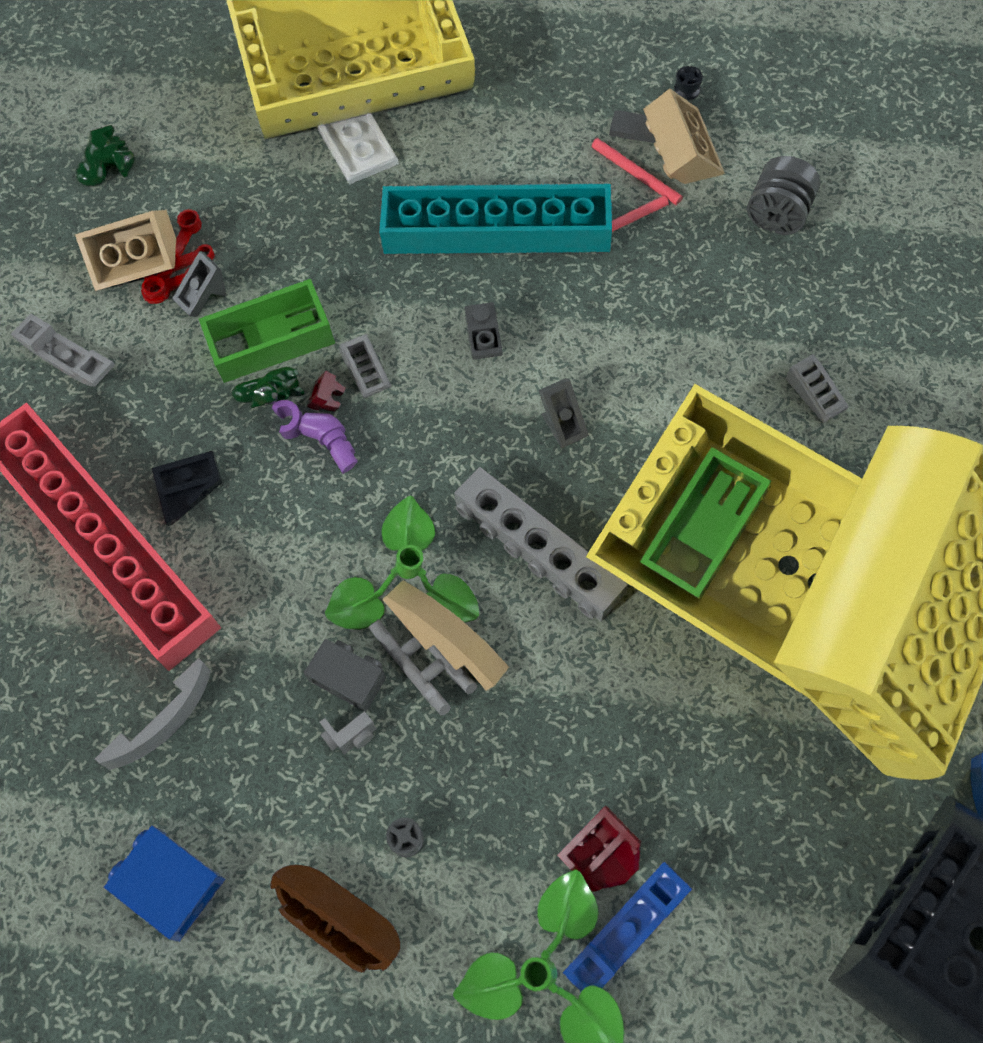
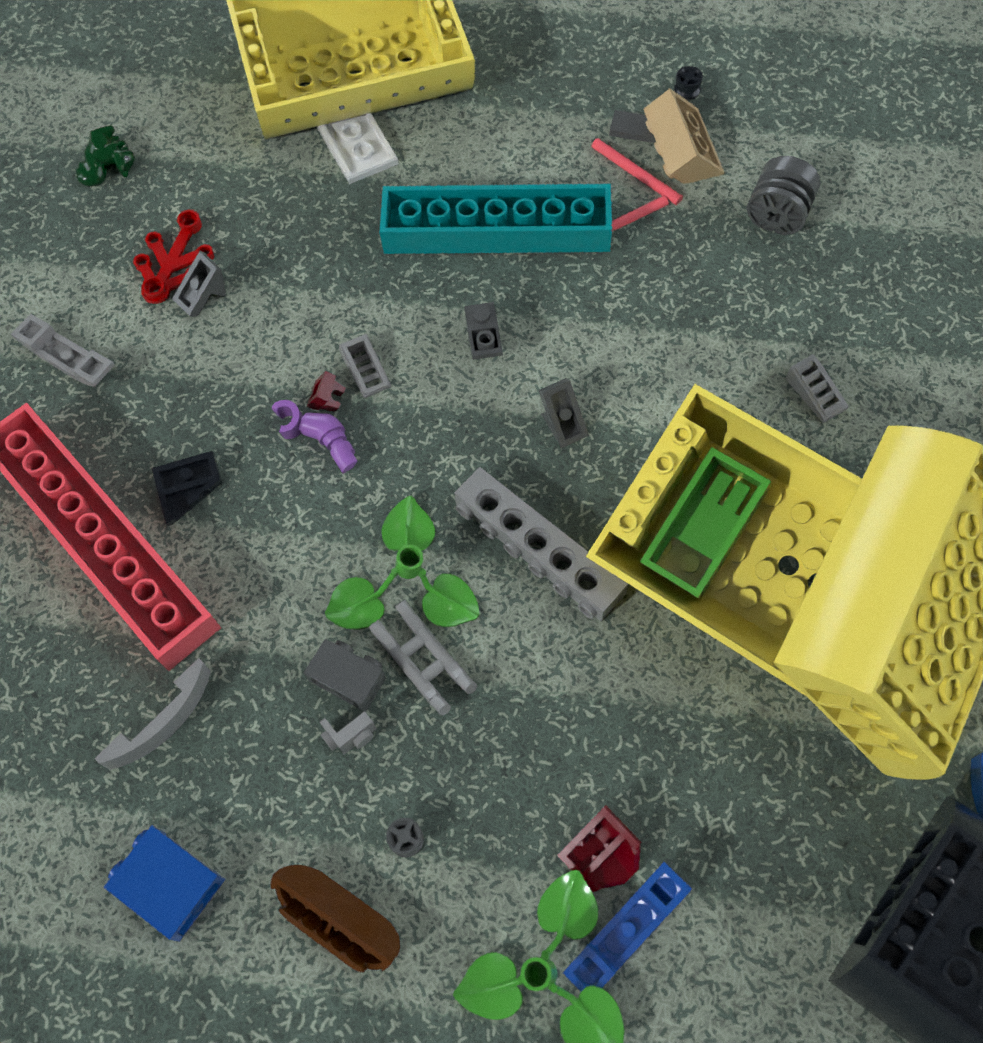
tan slope [75,210,176,291] -> none
bright green piece [199,279,336,383] -> none
dark green animal [232,367,304,408] -> none
tan slope [383,580,509,691] -> none

